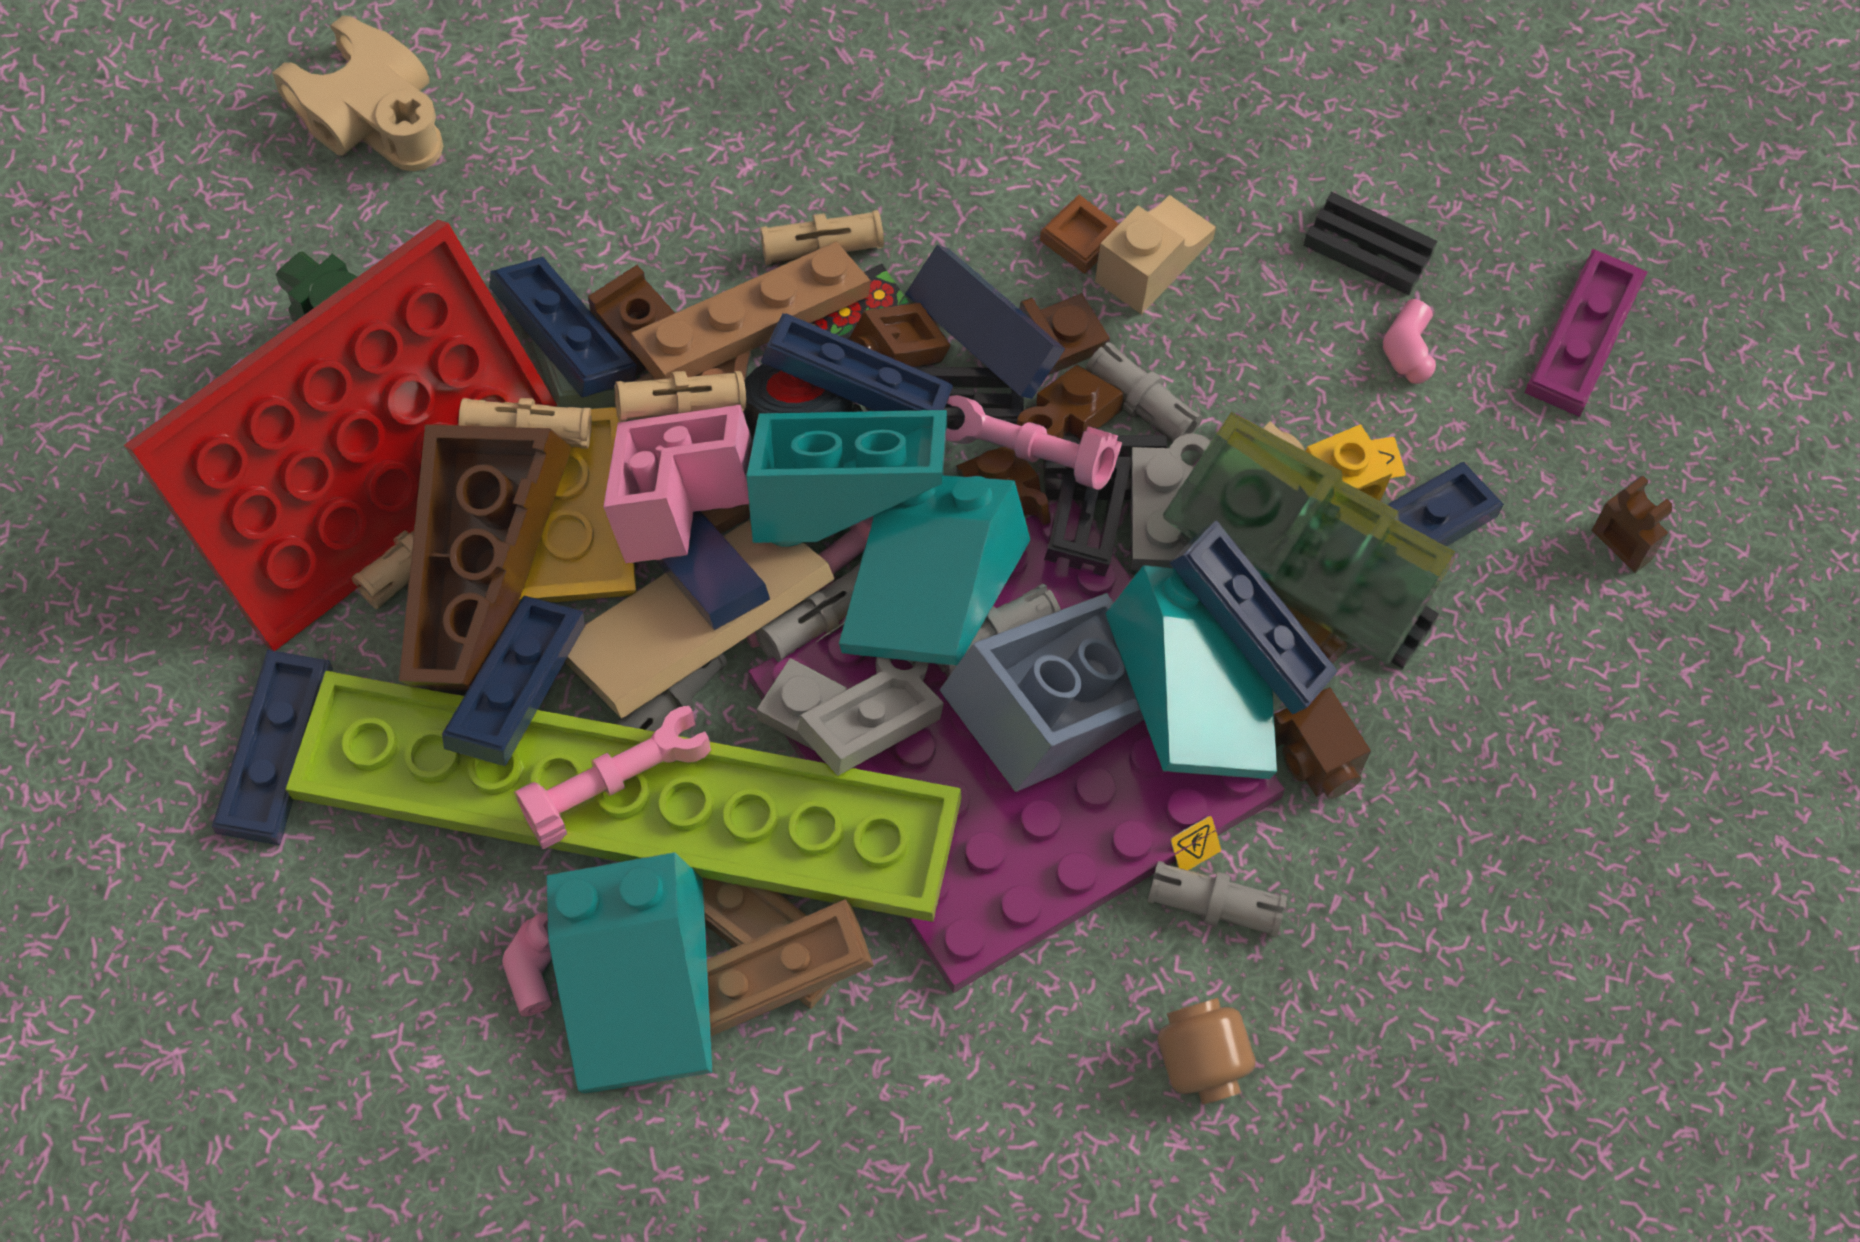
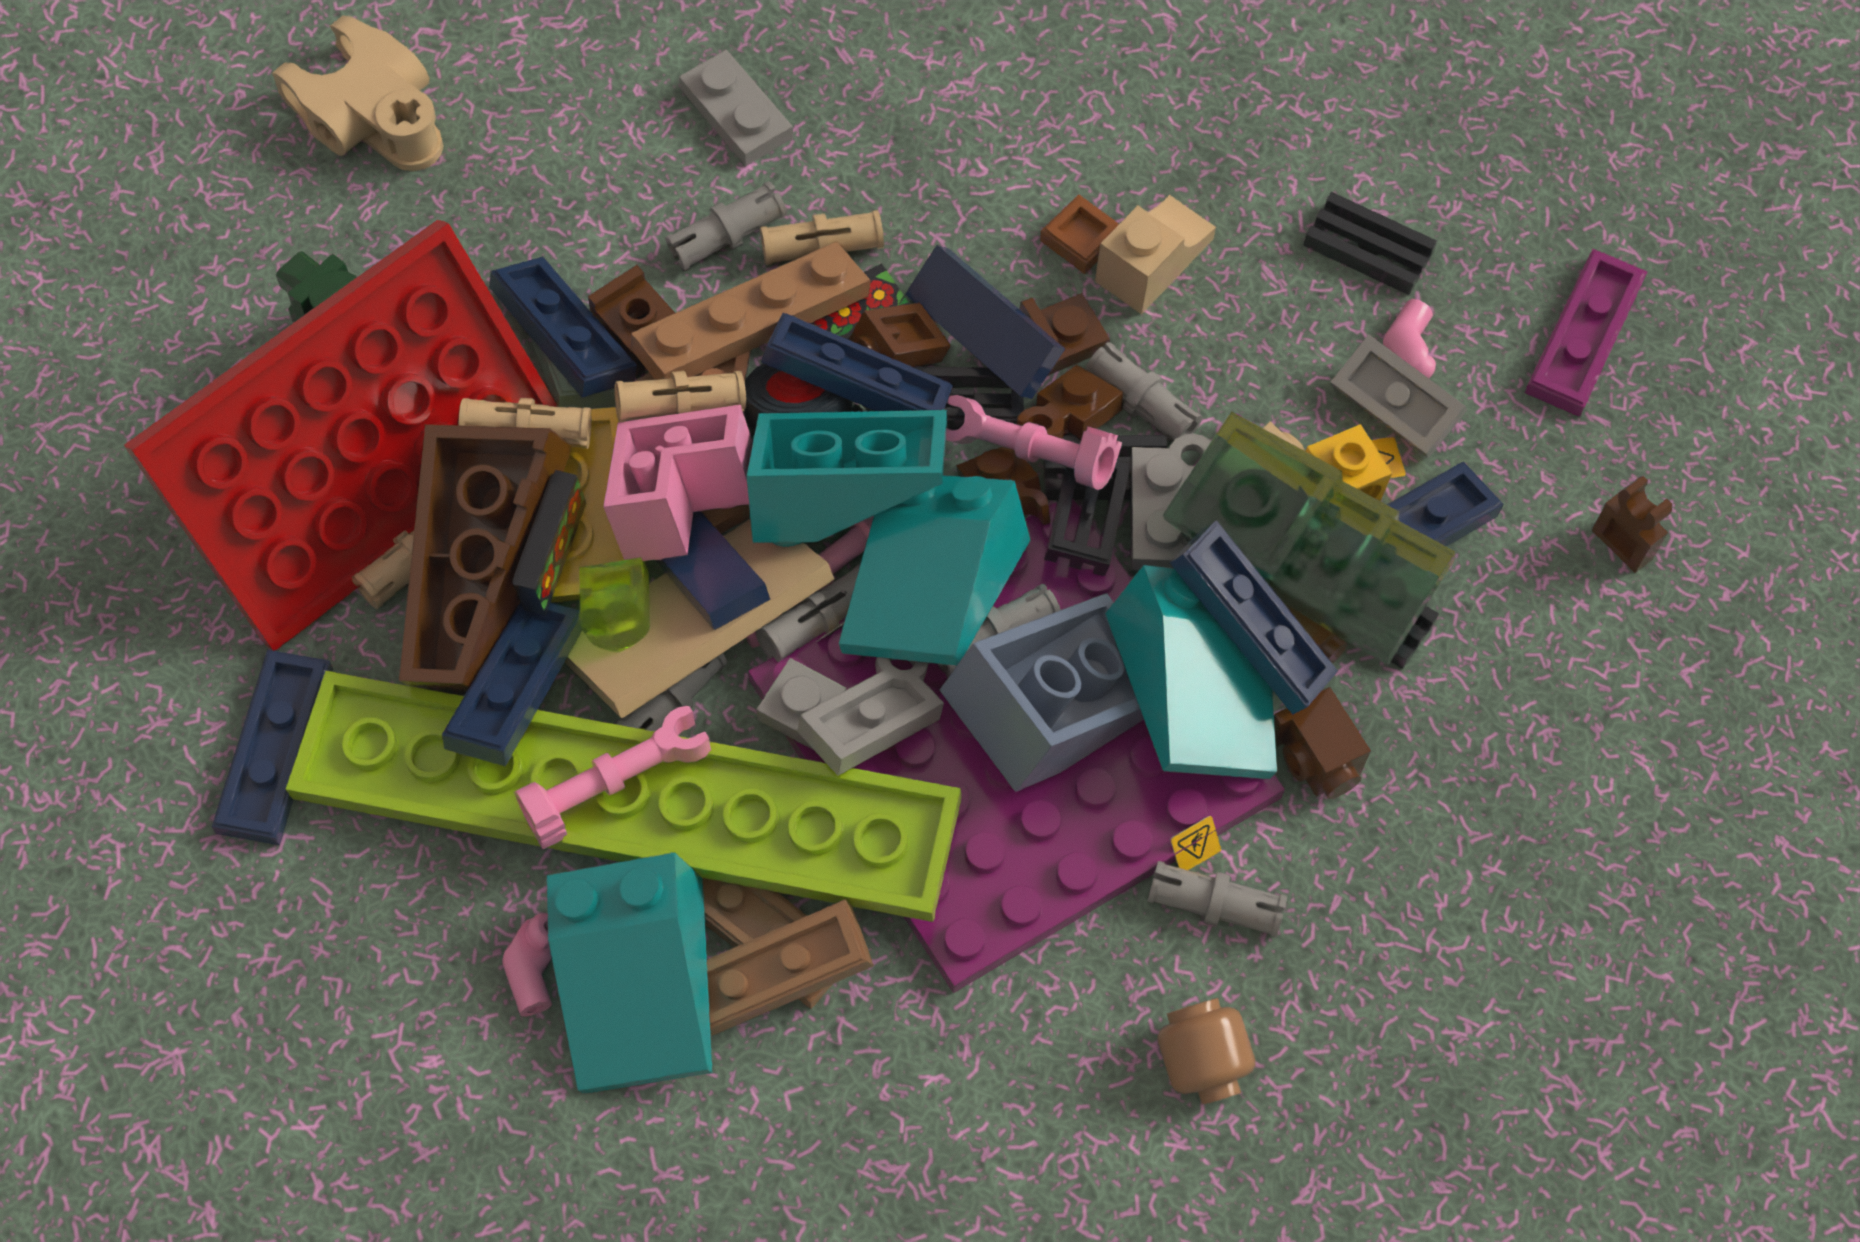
none -> black tile [512,470,586,616]
none -> clear neon green plate [579,557,650,652]
none -> light grey pin [665,181,787,271]
none -> light grey plate [679,49,793,166]
none -> light grey plate [1331,334,1467,459]

